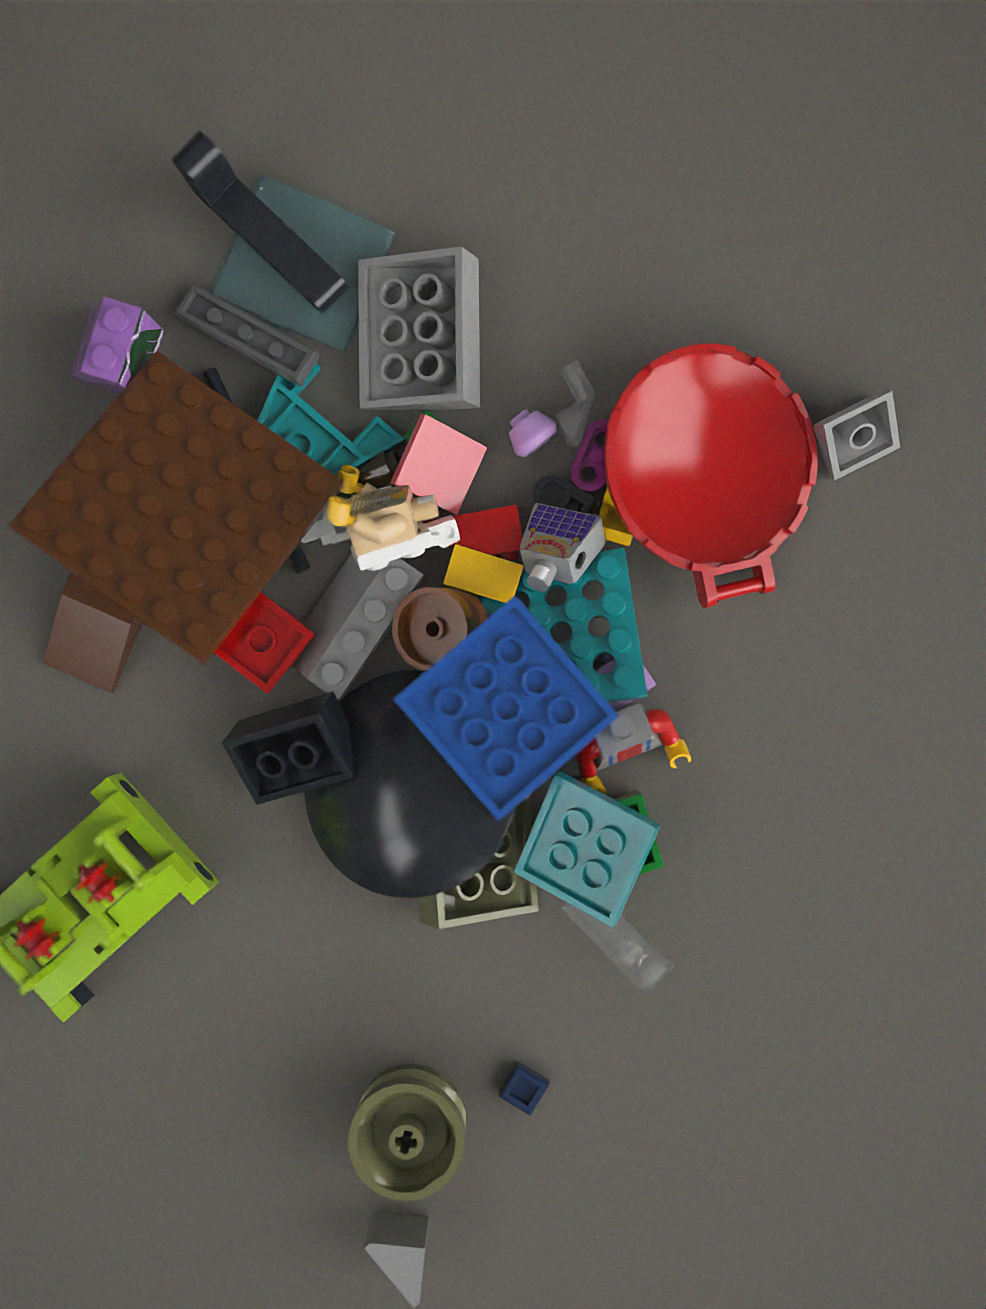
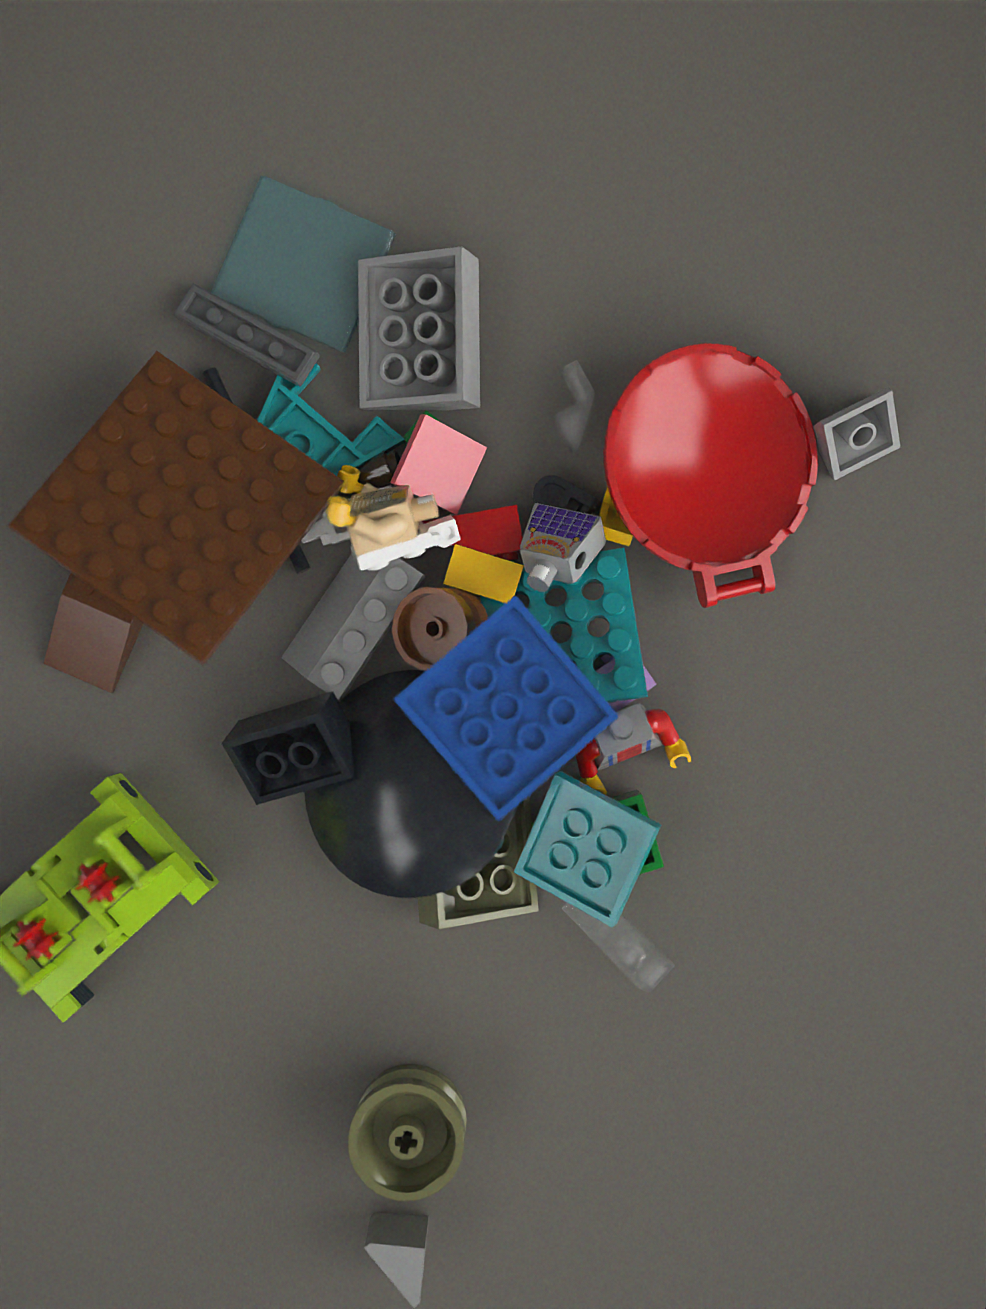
medium lavender slope [70,296,164,394] -> none
black beam [171,130,349,314] -> none
red bracket [214,592,316,694] -> none
dark blue tile [499,1061,550,1116] -> none
lavender cone [508,409,557,458] -> none
magenta plate [570,419,609,493] -> none

